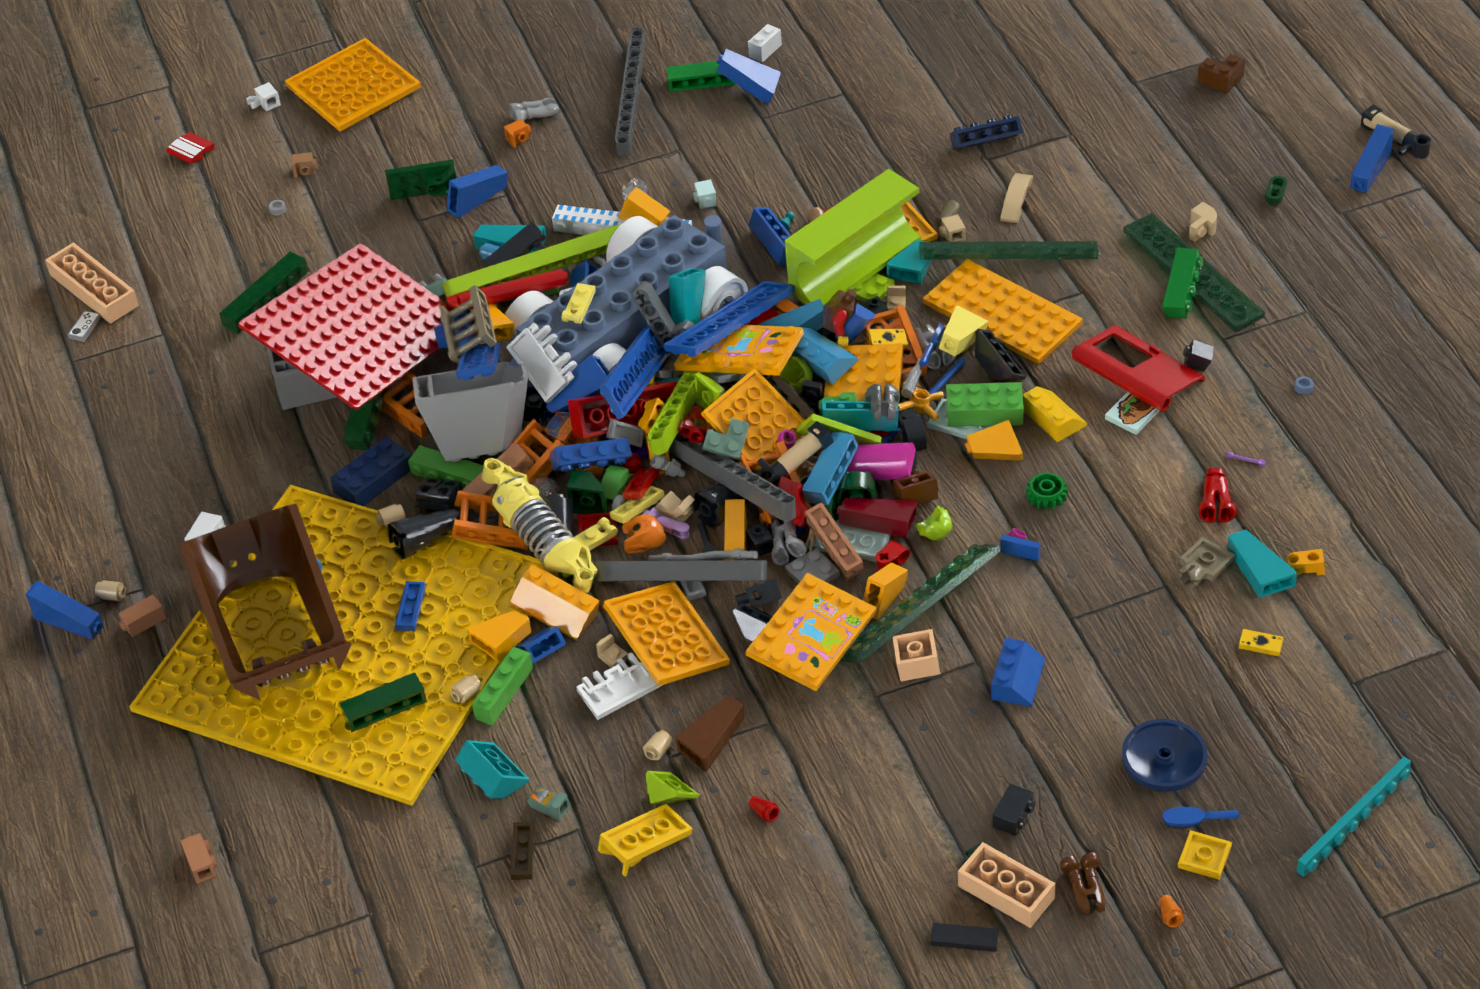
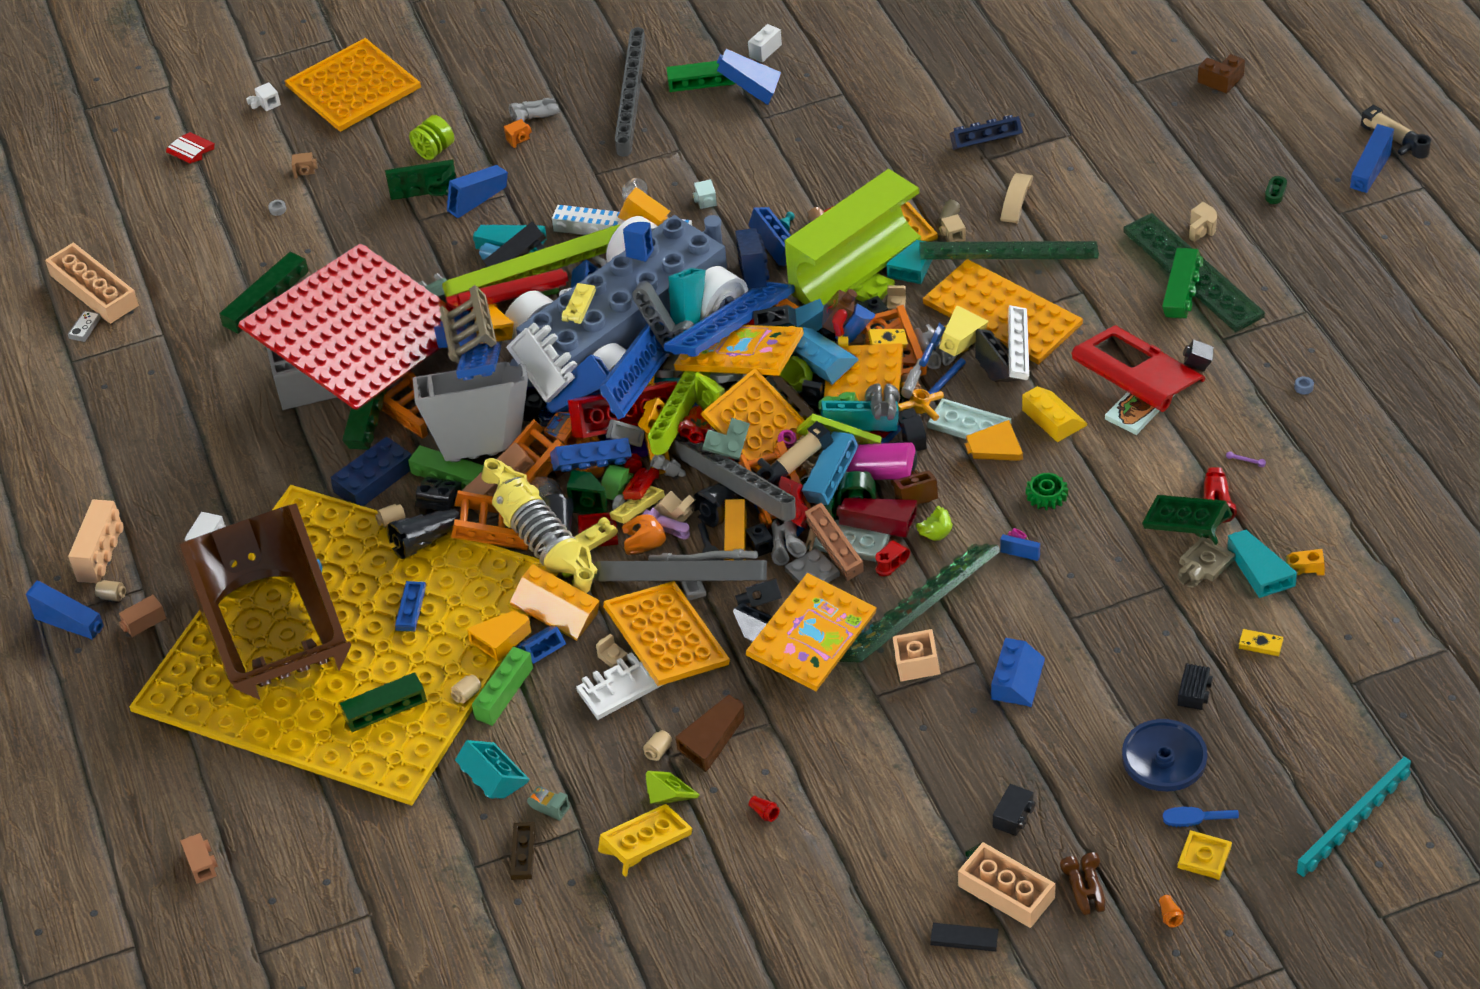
light orange slope [863,563,908,620] -> none
bright green brick [946,382,1024,427] -> none
none -> light nougat brick [68,499,124,583]
none -> lime wheel [409,115,454,160]
none -> blue brick [623,222,654,262]
none -> dark blue brick [735,228,769,289]
none -> black brick [753,305,797,327]
none -> white tile [1008,305,1029,380]
none -> dark green plate [1142,495,1232,545]
none -> black brick [1177,663,1213,710]

